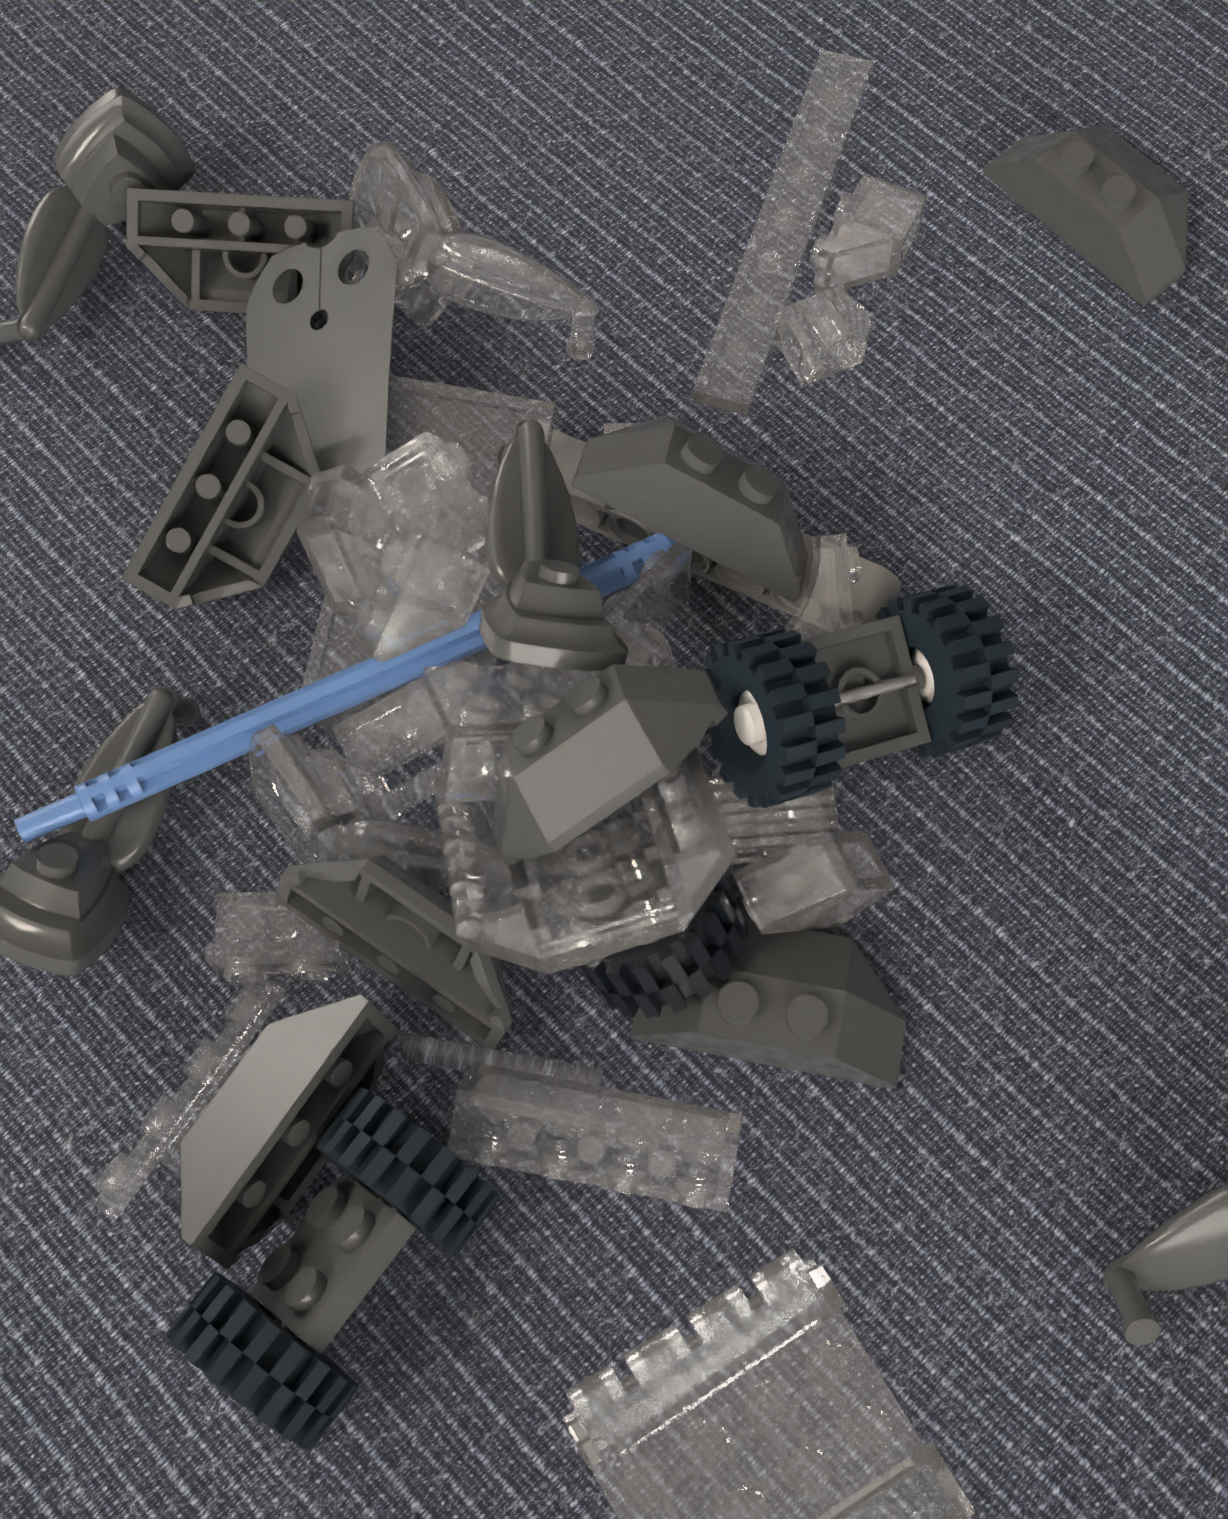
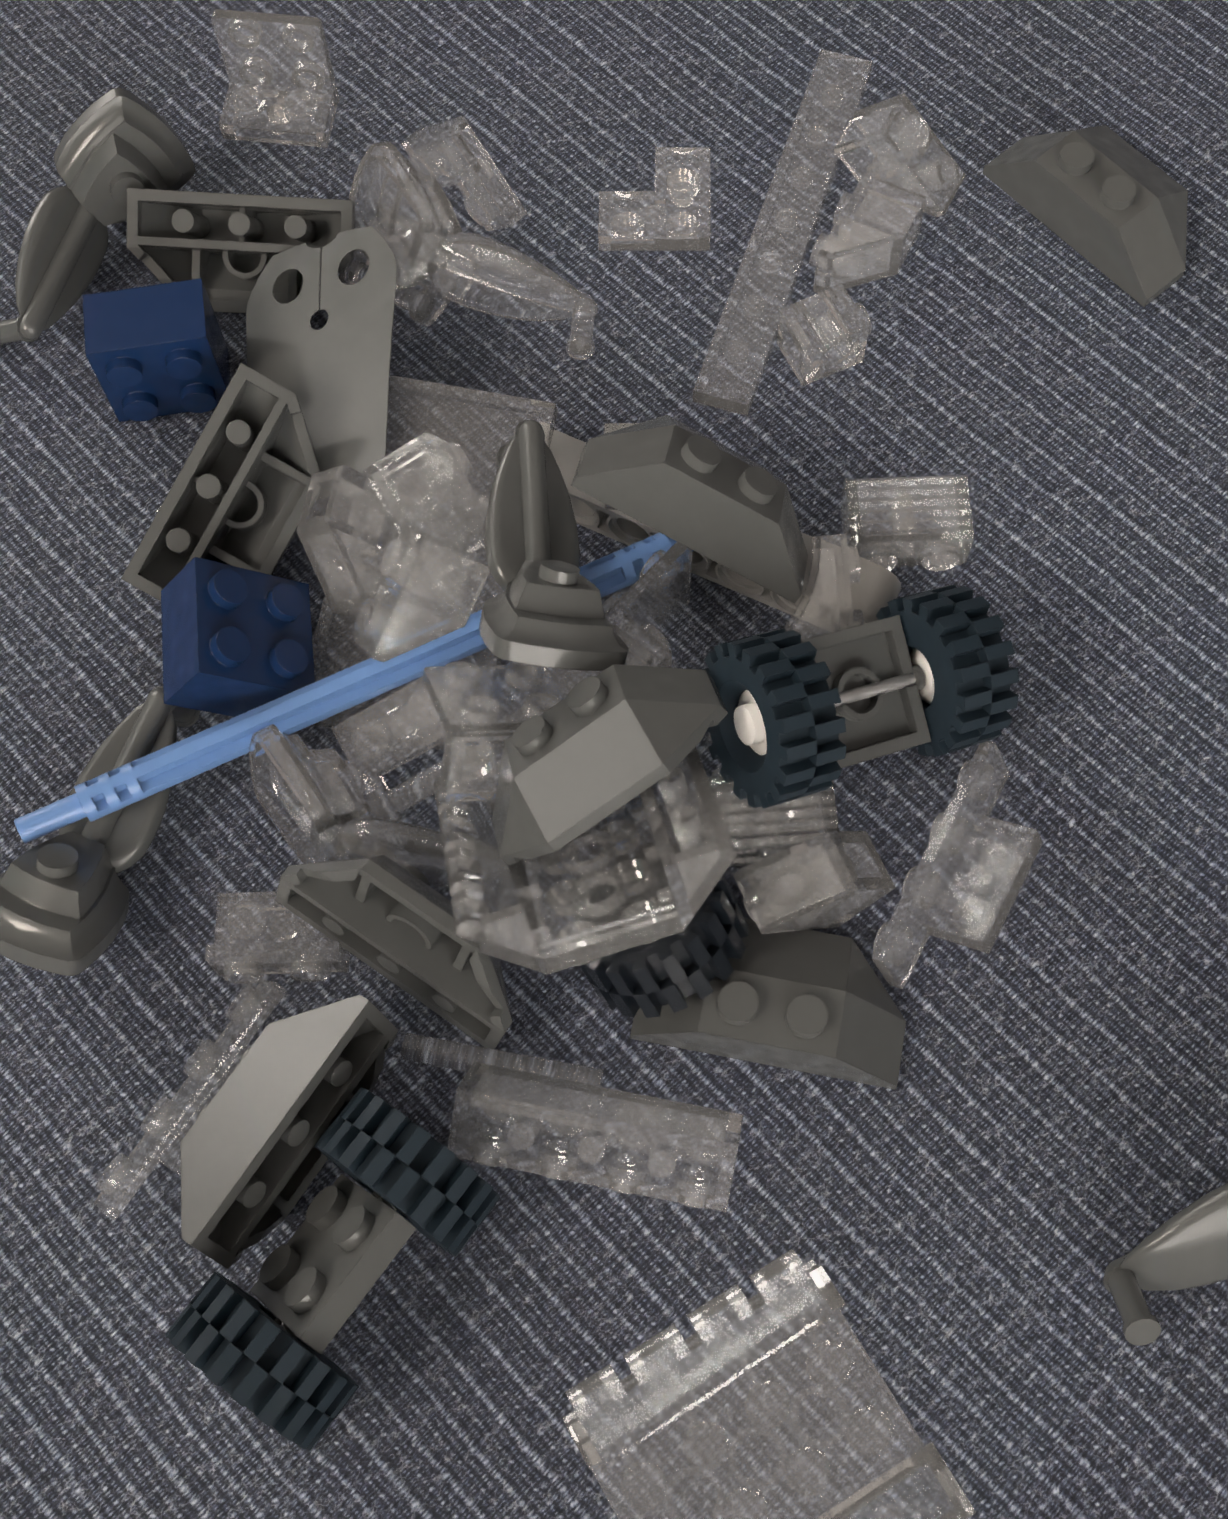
none -> dark blue brick [82,278,231,422]
none -> dark blue brick [161,557,315,717]
none -> clear bracket [211,9,339,148]
none -> clear plate [401,116,527,231]
none -> clear plate [598,147,711,251]
none -> clear slope [833,93,966,217]
none -> clear brick [840,475,974,571]
none -> clear bracket [872,741,1043,989]

